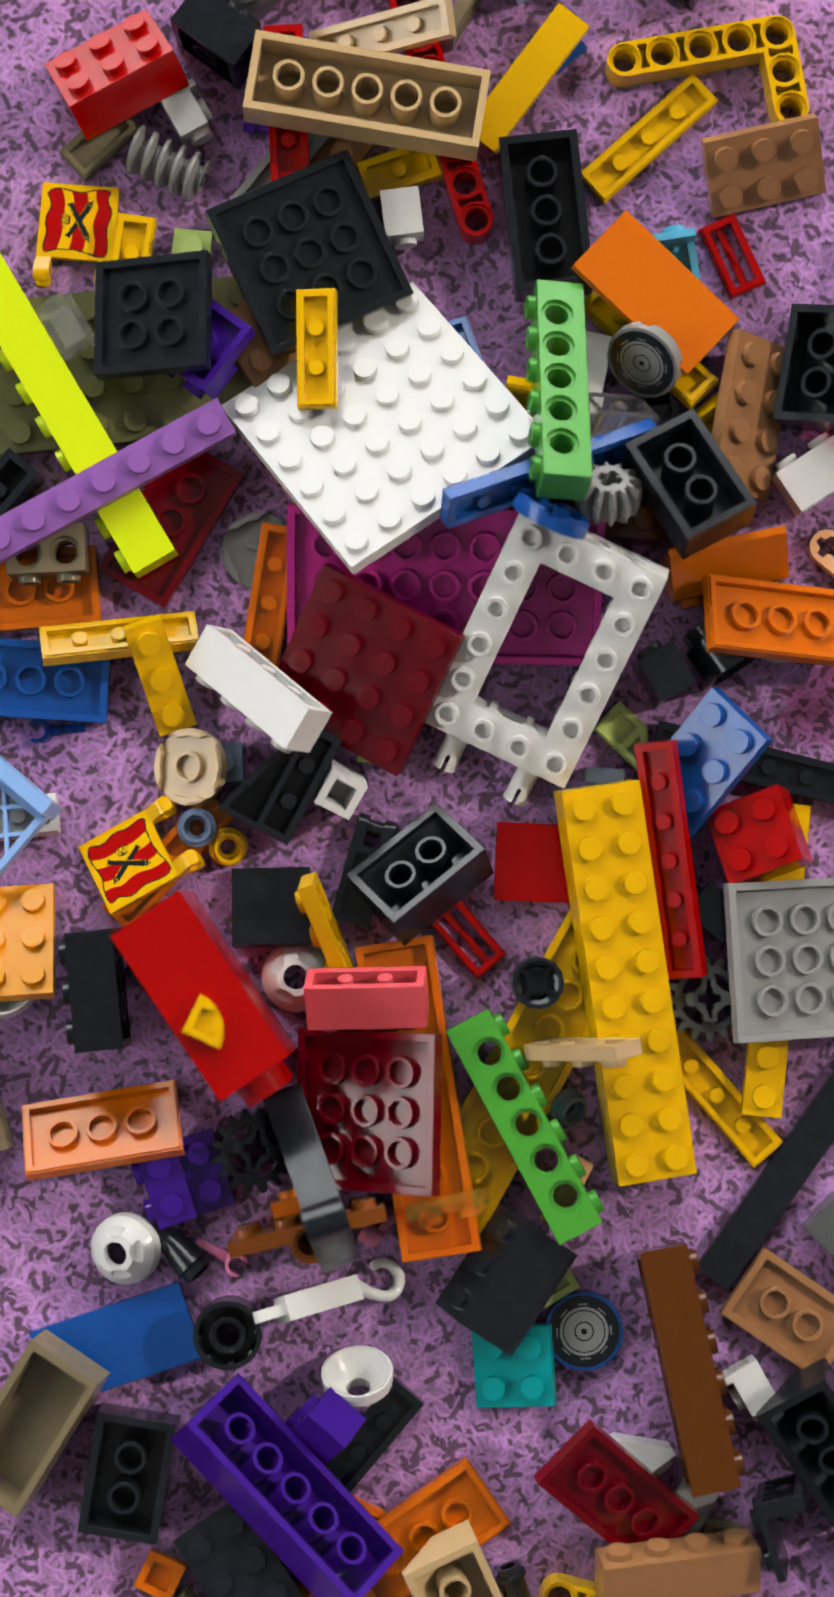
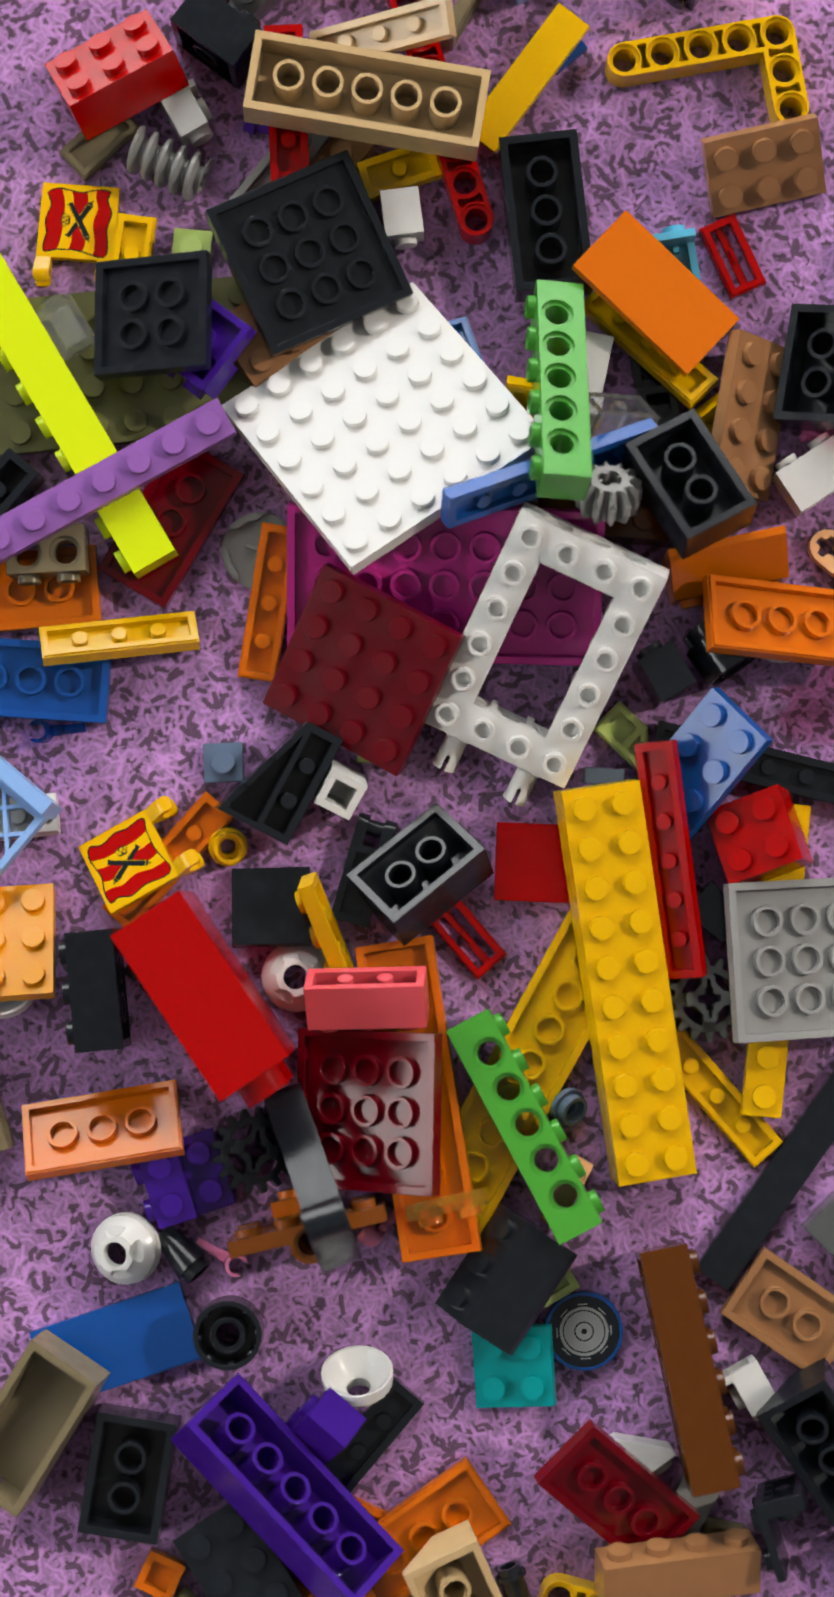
yellow plate [122,614,197,737] -> none
tan tile [153,728,228,806] -> none
sand blue plate [177,808,217,847] -> none
yellow tile [182,994,225,1050] -> none
white brick [185,624,332,754] -> none
white piece [252,1257,405,1324] -> none
yellow tile [296,288,338,410] -> none
black wheel [510,956,564,1009] -> none
blue tile [512,488,590,539] -> none
tan plate [524,1037,642,1068] -> none
yellow tile [582,73,718,205] -> none
tile [607,321,683,398] -> none

